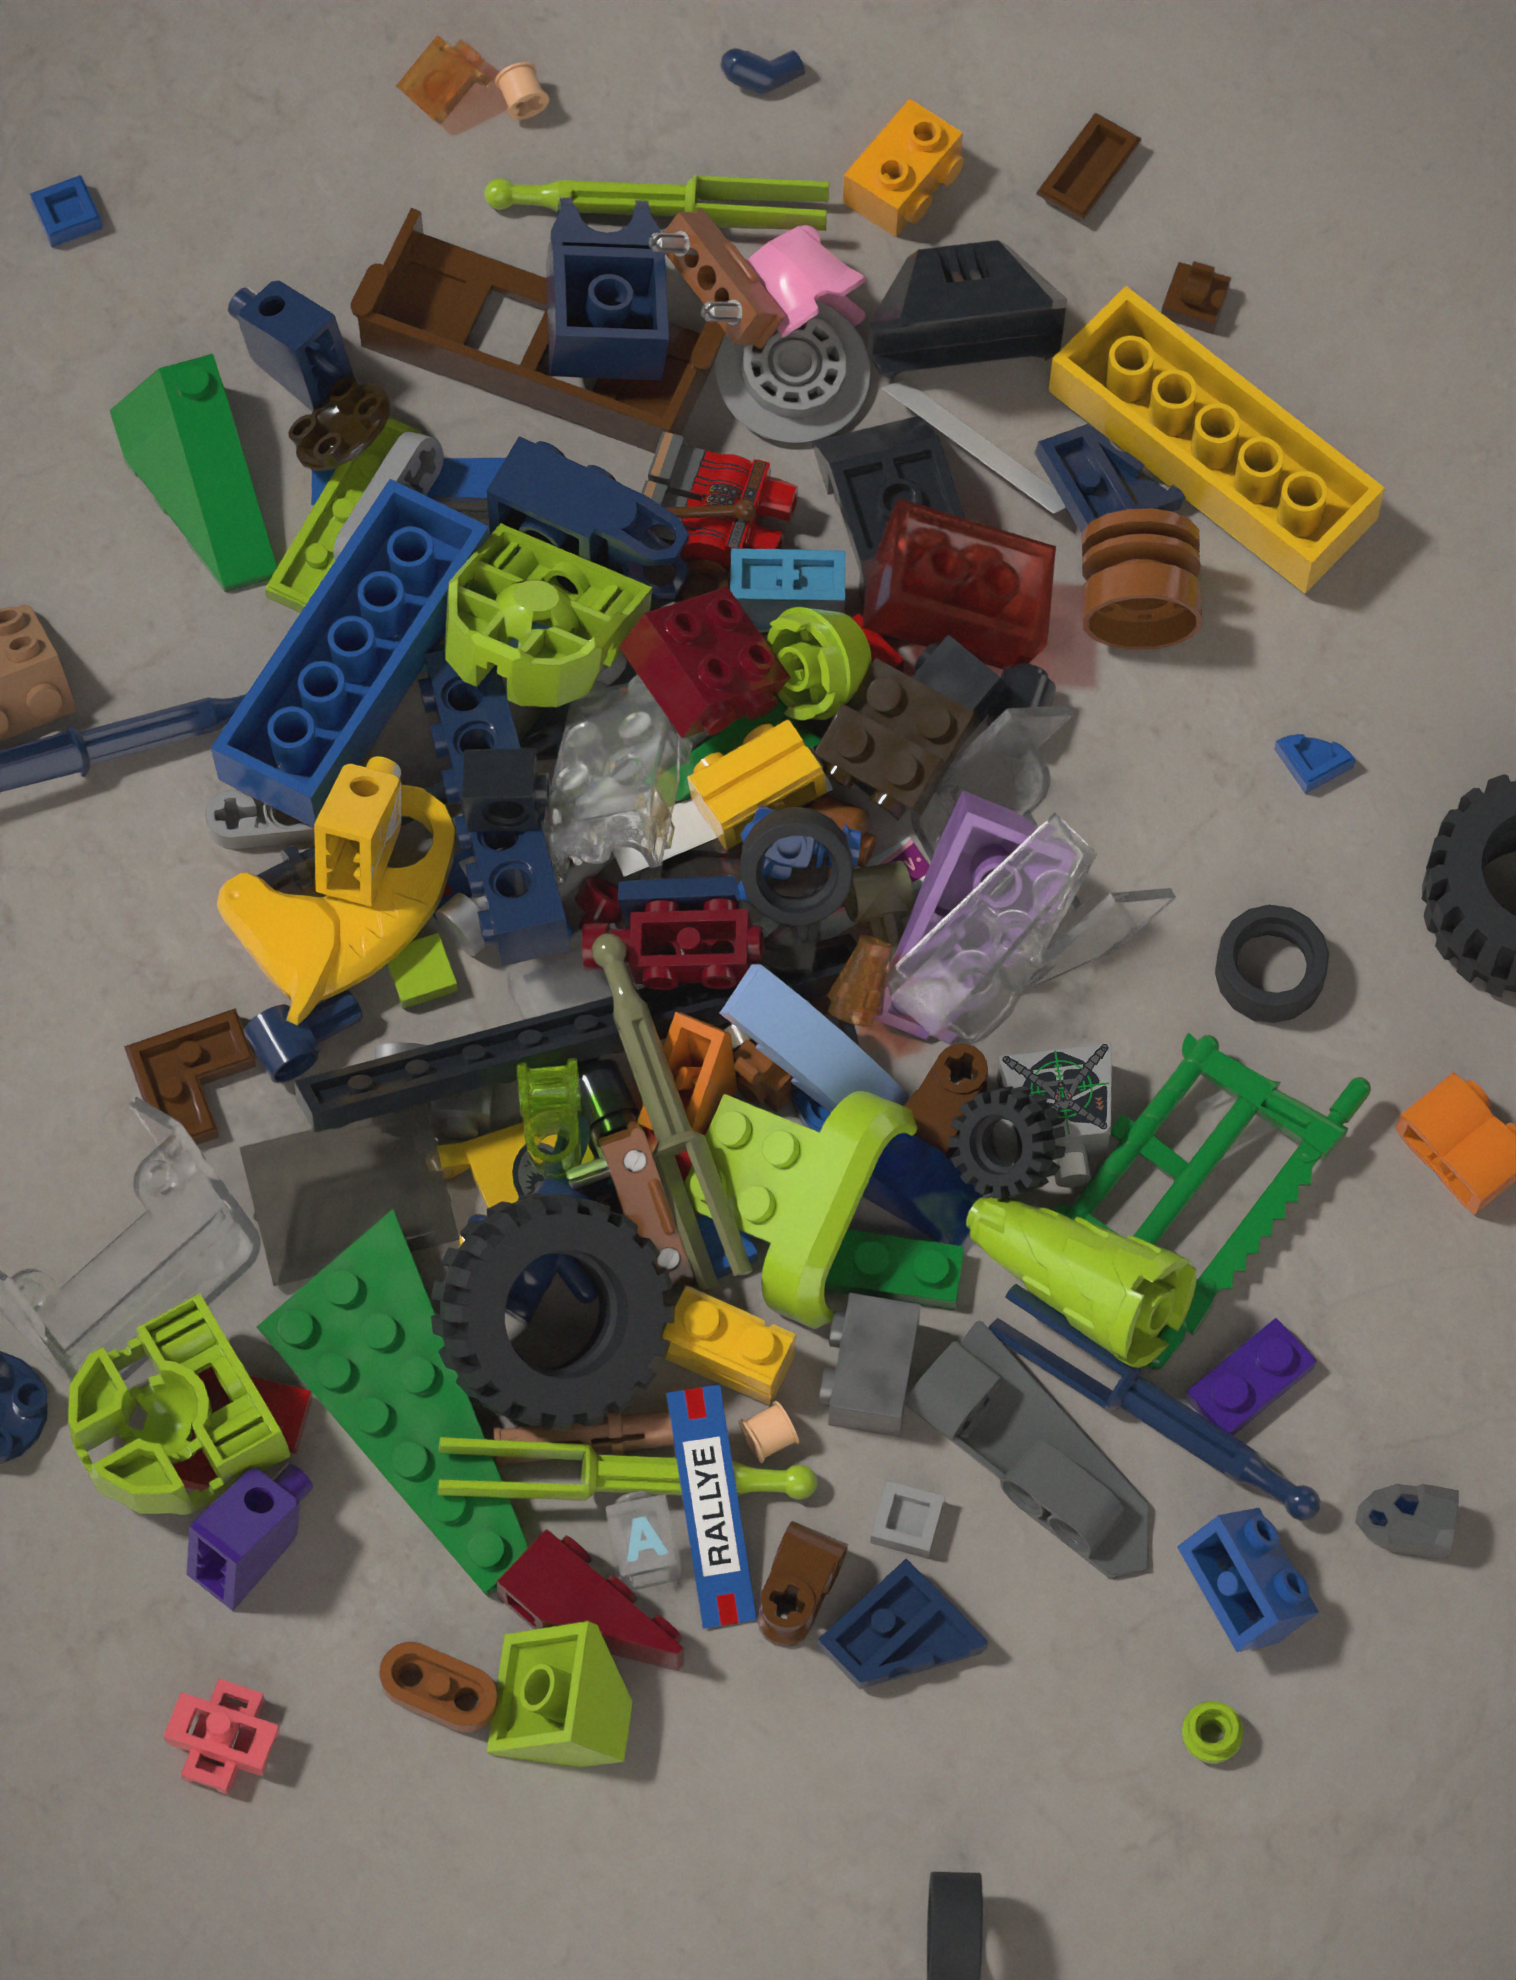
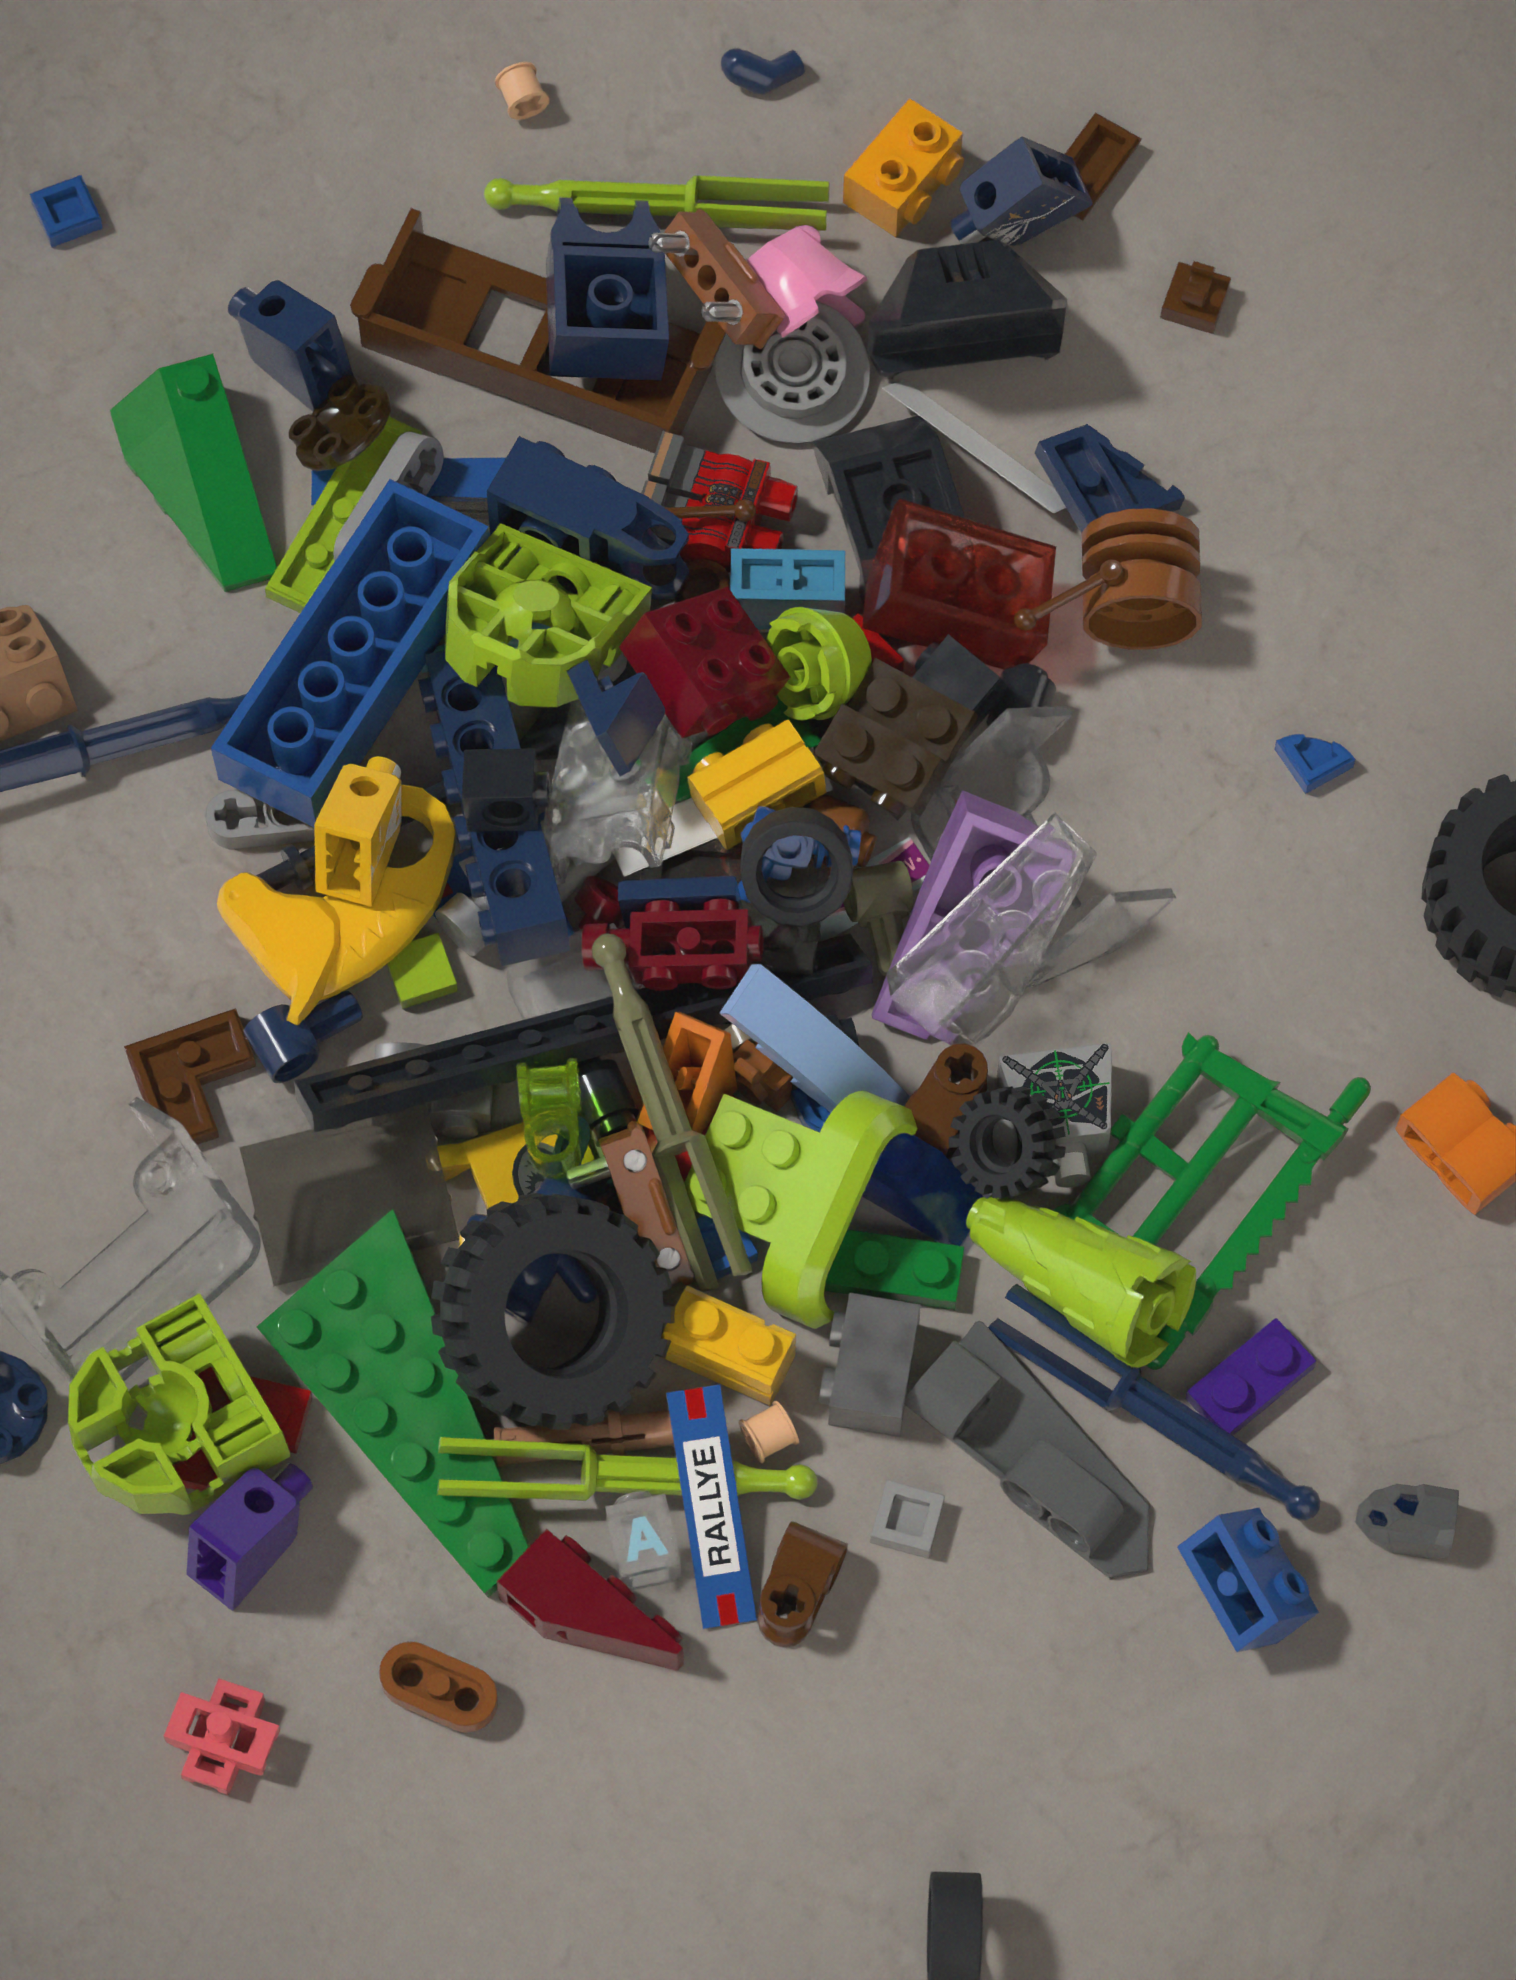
clear orange bracket [396,35,493,124] -> none
lime slope [486,1621,633,1767] -> none
dark blue wing [817,1558,988,1689] -> none
clear orange cone [827,935,893,1027] -> none
yellow brick [1048,286,1385,594] -> none
lime plate [1181,1701,1244,1763] -> none
black tyre [1215,904,1329,1023] -> none
none -> dark blue slope [567,660,665,777]
none -> dark blue torso [950,136,1093,246]
none -> reddish brown hinge [1014,559,1124,631]

